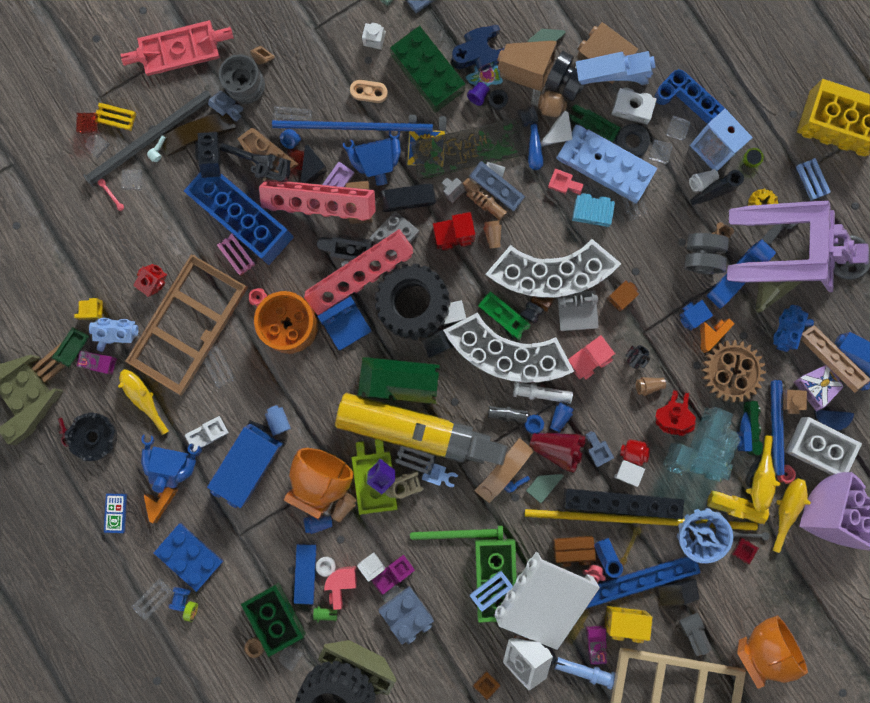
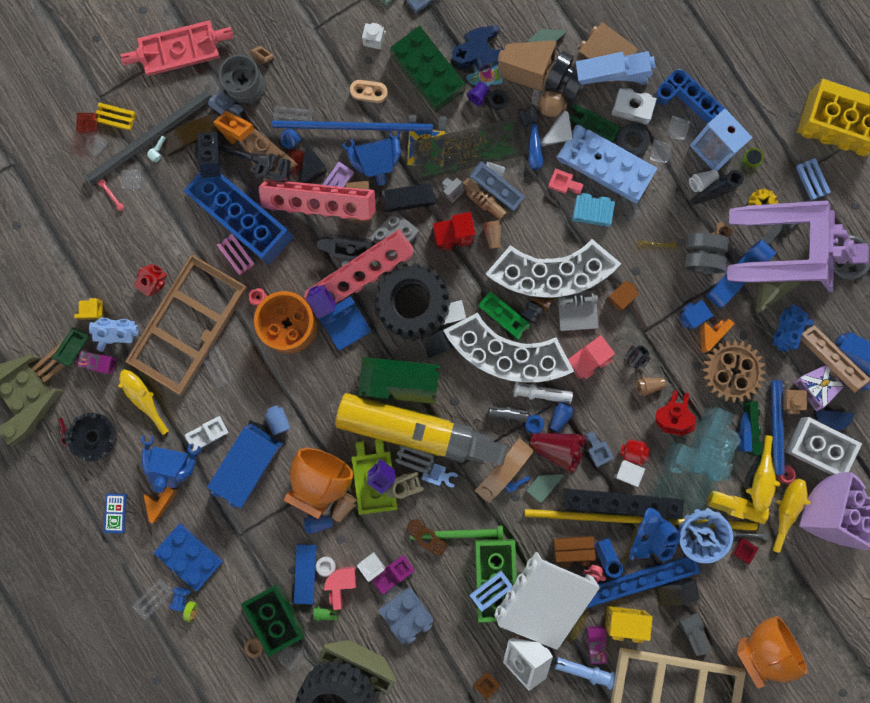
none -> orange slope [213,110,254,144]
none -> dark purple brick [306,285,336,319]
none -> reddish brown piece [407,519,447,556]
none -> blue piece [629,508,681,561]
none -> clear yellow hinge [637,239,677,249]

